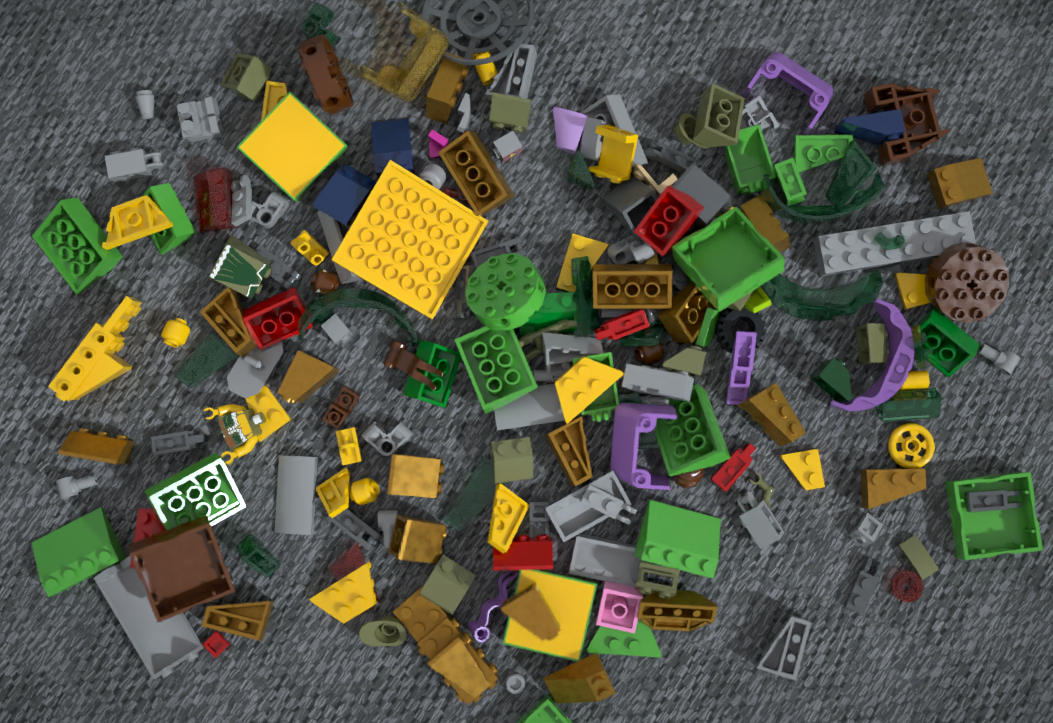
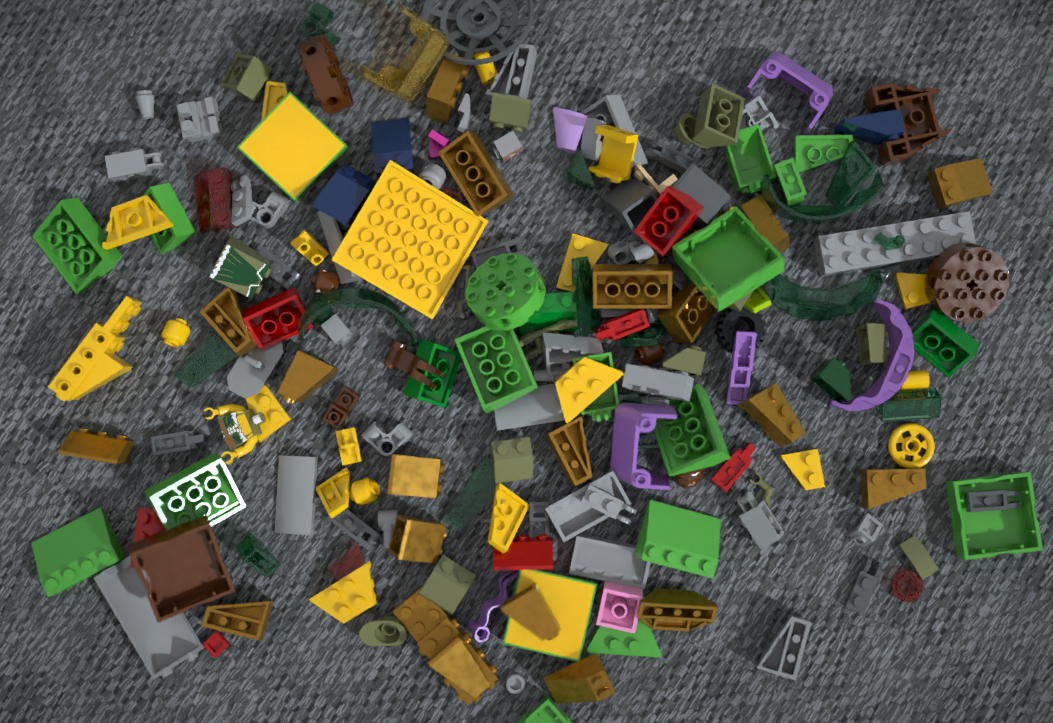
light grey pin [56,474,99,500] -> none
olive window [635,562,680,599] -> none
bright green tile [696,307,722,346] -> none
clear green wing [912,325,929,369] -> none
light grey pin [978,344,1020,375] -> none

